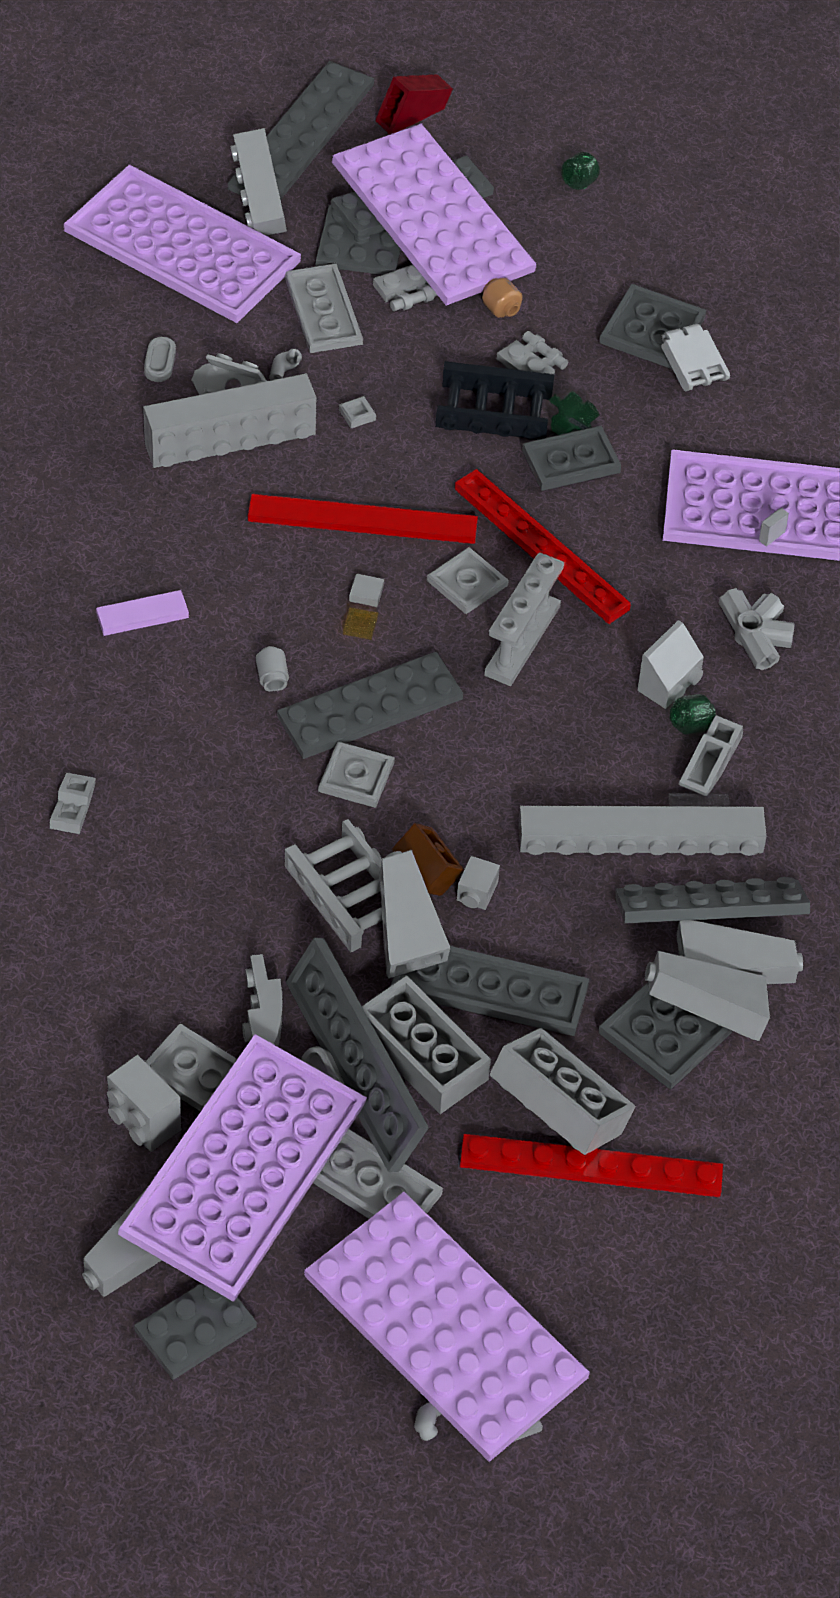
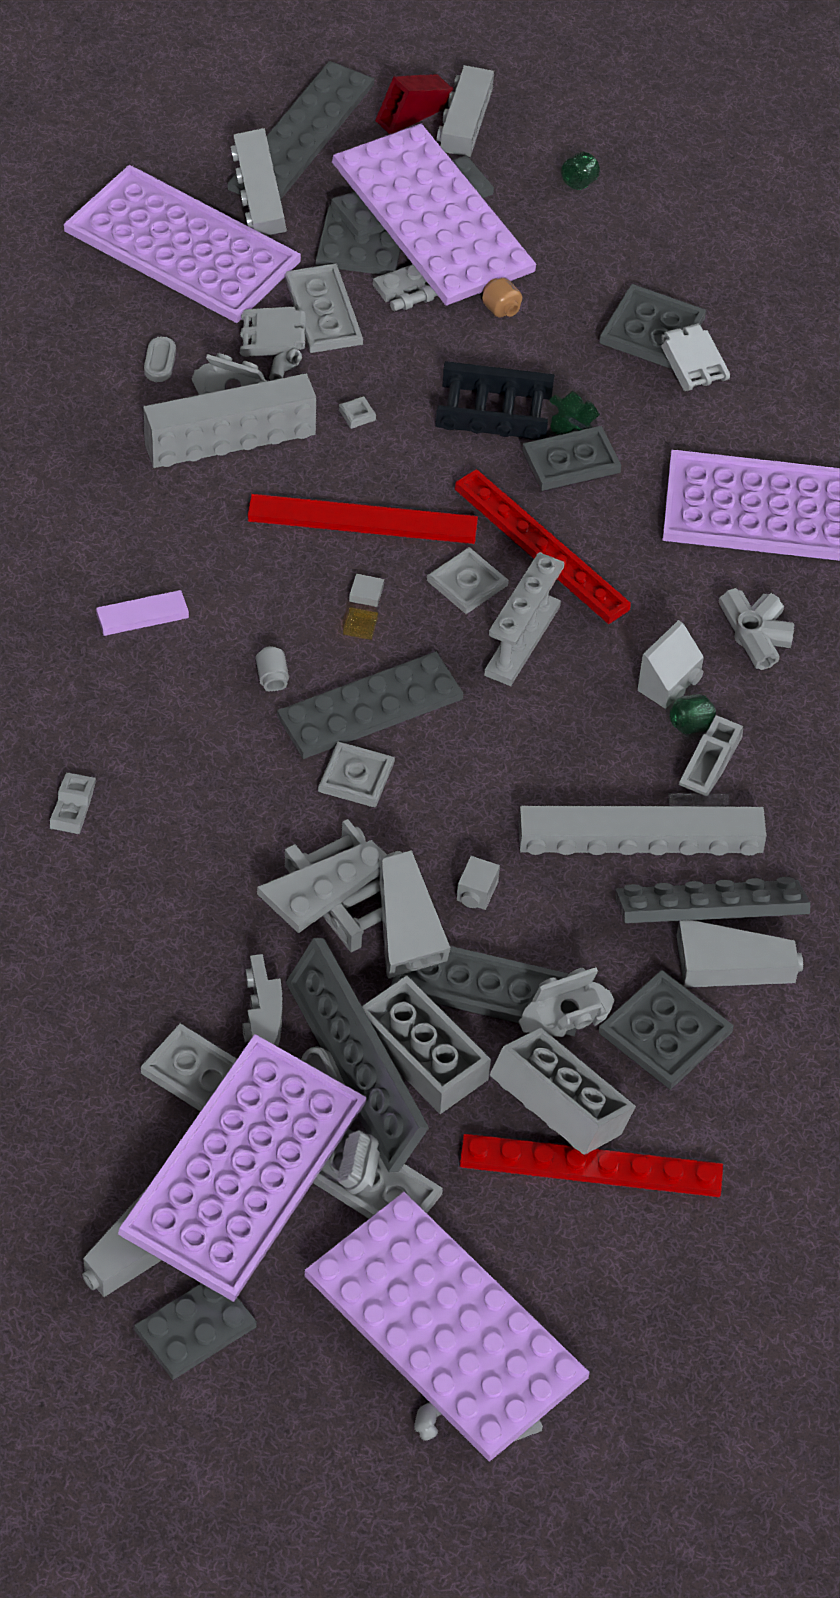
light grey brick [107,1055,181,1152] -> none
reddish brown brick [392,823,464,896] -> none
light grey plate [497,331,568,374] -> none
light grey slope [645,951,770,1041] -> none
light grey tile [759,508,789,547] -> none
none -> light grey plate [240,307,305,357]
none -> light grey wing [257,840,387,933]
none -> light grey piece [337,1130,380,1194]
none -> light grey brick [437,65,494,157]
none -> light grey piece [518,967,615,1037]

